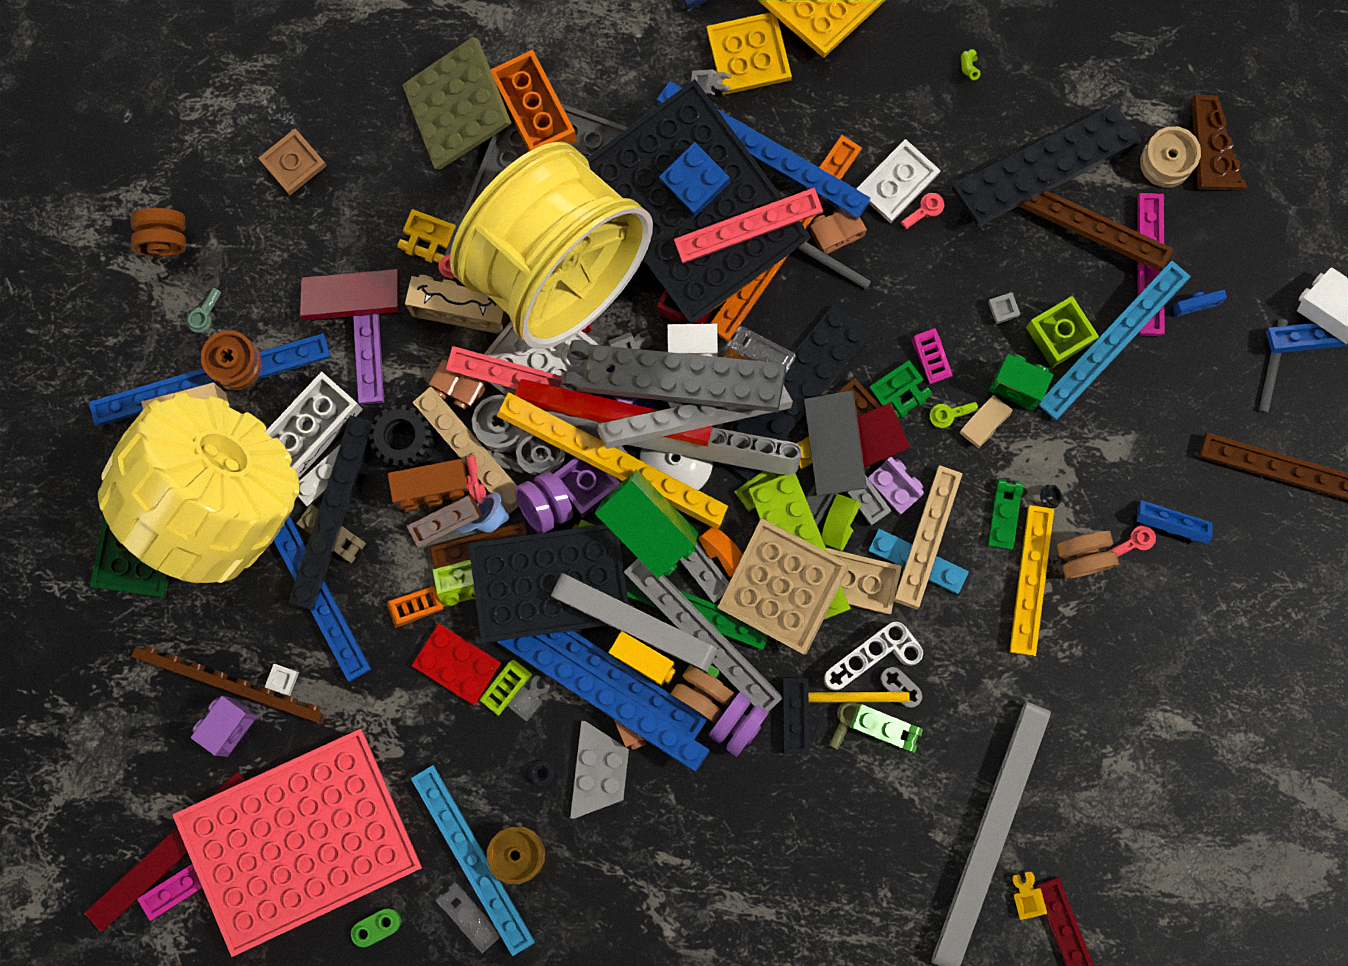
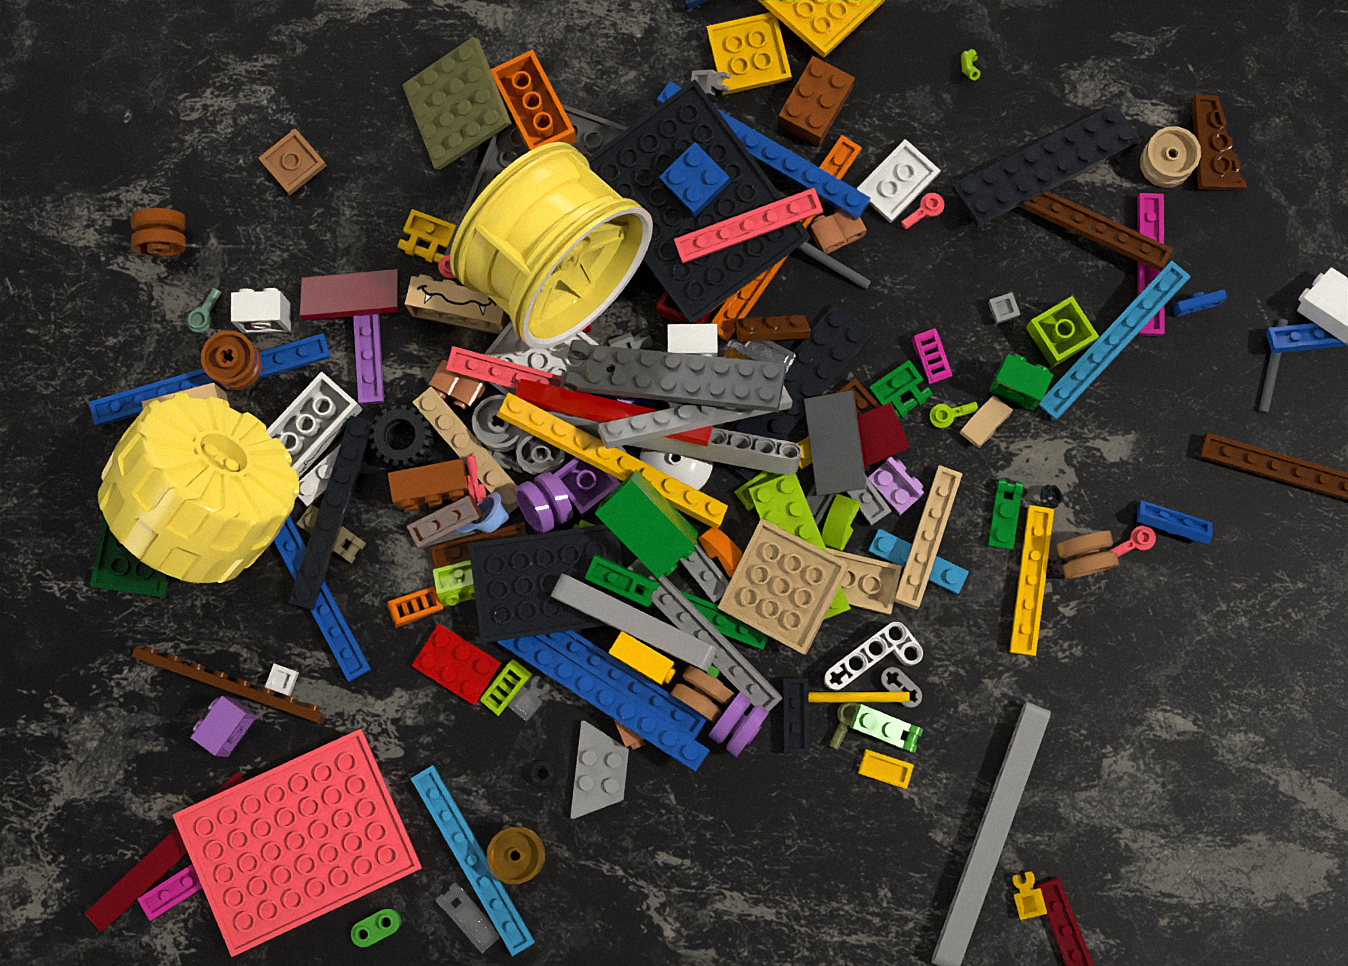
none -> white brick [231,288,291,333]
none -> green plate [585,554,660,607]
none -> reddish brown plate [734,315,811,342]
none -> dark orange brick [777,56,855,147]
none -> yellow tile [858,749,914,789]

